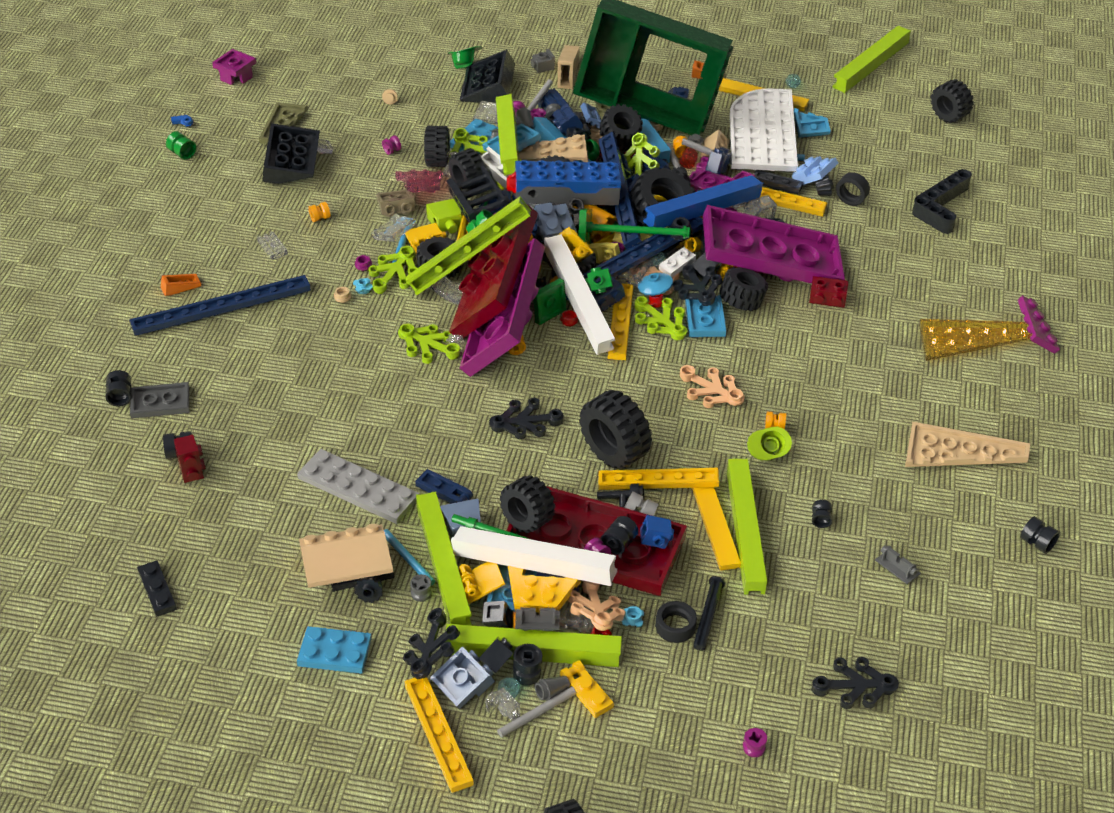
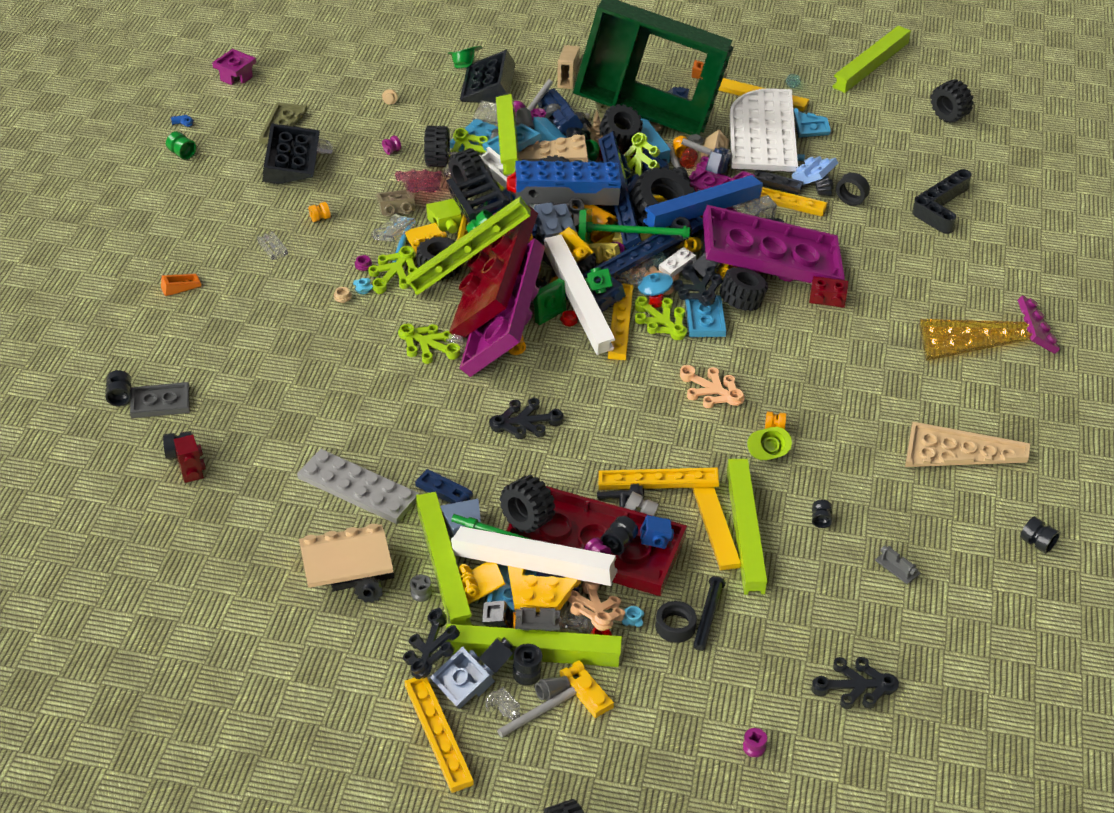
dark blue plate [129,275,311,336] -> none
black plate [137,560,177,617] -> none
dark azure plate [297,626,372,674] -> none
dark azure bar [384,529,435,586] -> none
clear slope [432,276,463,305] -> none
clear light blue plate [498,678,520,699] -> none
dark grey brick [530,49,555,73] -> none
black tyre [579,390,652,469] -> none
medium blue tile [580,102,601,128] -> none

